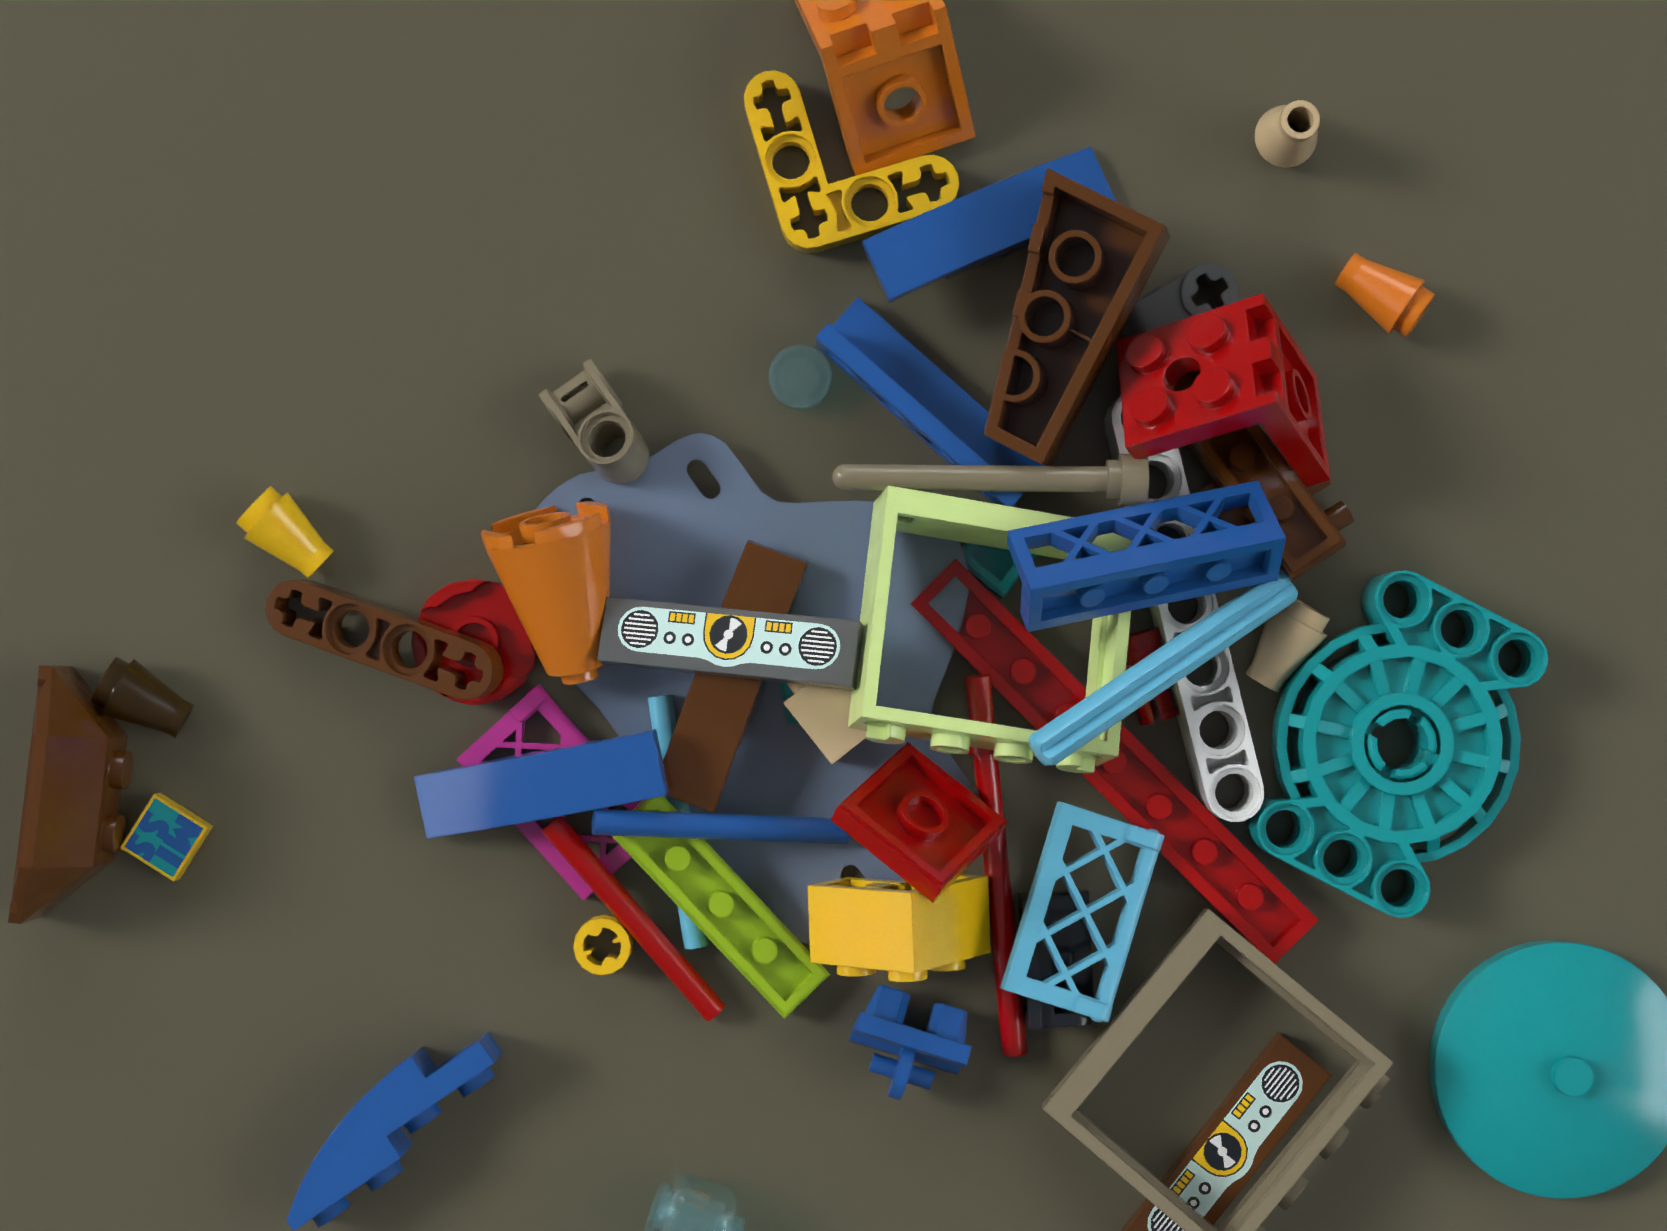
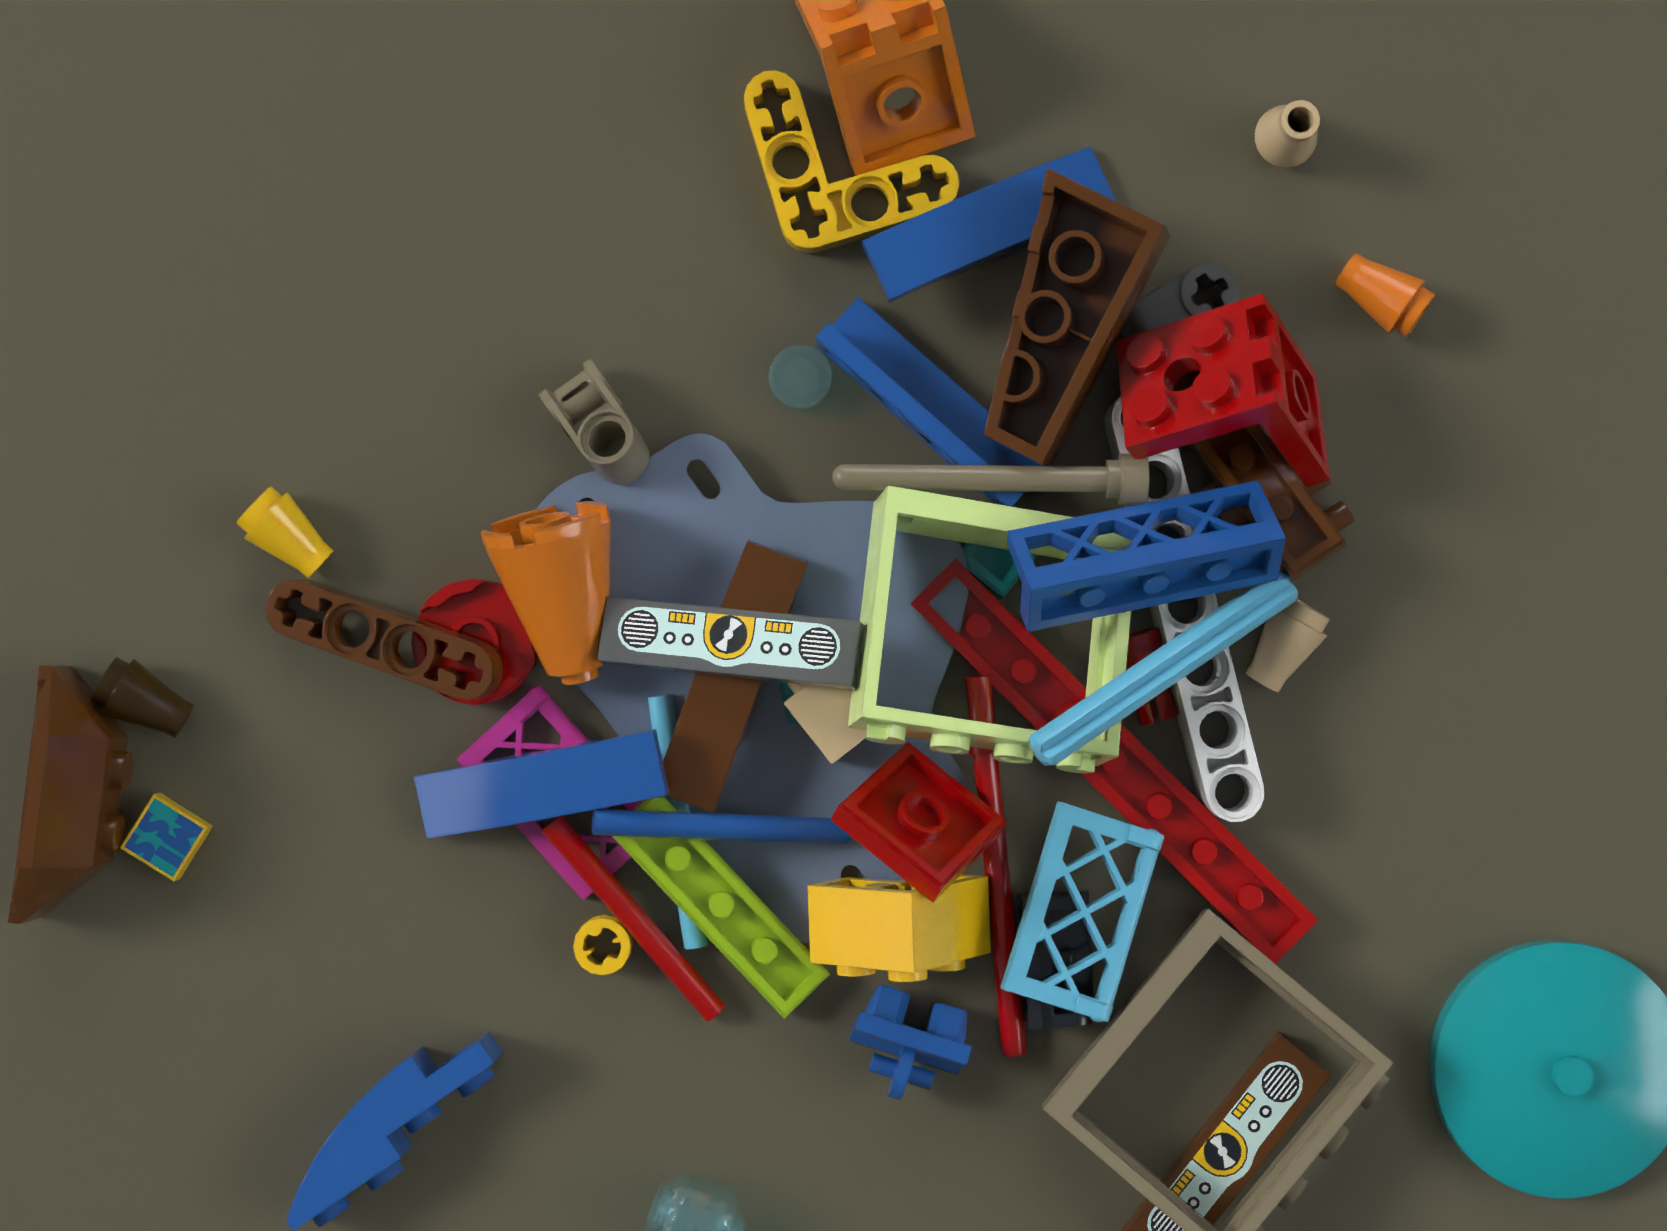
teal piece [1246,570,1548,918] -> none

